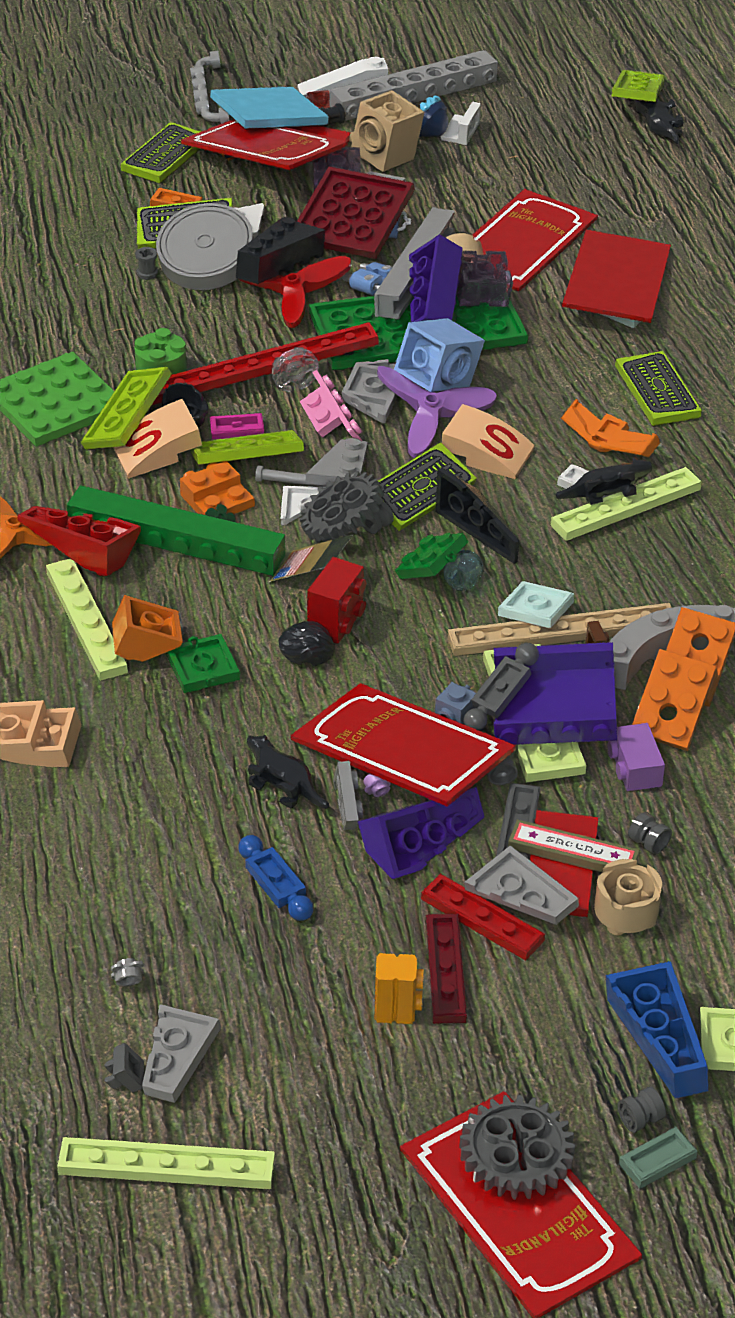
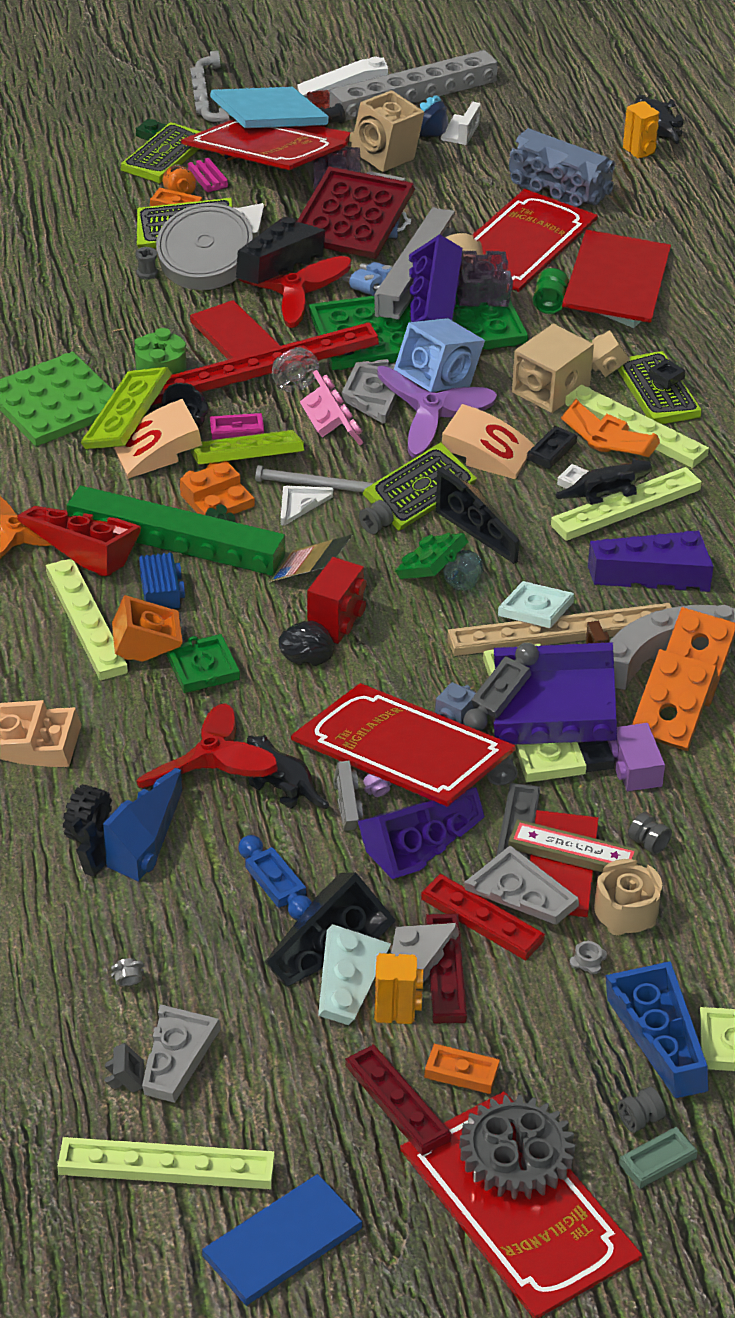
dark grey gear [299,471,385,543] -> none
light grey wing [305,438,367,485] -> none
lime tile [611,70,665,102] -> none
none -> black tyre [63,784,112,842]
none -> black plate [70,818,107,876]
none -> blue wedge [103,768,182,882]
none -> dark green plate [135,119,166,140]
none -> red piece [136,703,278,788]
none -> blue brick [139,552,185,609]
none -> orange head [162,165,196,194]
none -> dark pink tile [188,158,228,193]
none -> red tile [190,300,280,360]
none -> blue tile [202,1174,362,1306]
none -> black wedge [265,872,396,986]
none -> light aqua wing [318,924,391,1025]
none -> dark red tile [345,1044,451,1156]
none -> light grey wing [391,923,459,982]
none -> orange plate [424,1043,500,1094]
none -> sand blue brick [509,128,616,207]
none -> tan brick [512,324,594,413]
none -> black plate [527,426,577,469]
none -> green wheel [533,268,569,314]
none -> yellowish green plate [565,384,709,468]
none -> light grey plate [569,941,607,974]
none -> black plate [578,741,615,773]
none -> dark purple wedge [588,531,714,592]
none -> tan brick [591,330,630,377]
none -> light orange brick [623,101,659,158]
none -> black plate [648,359,686,389]

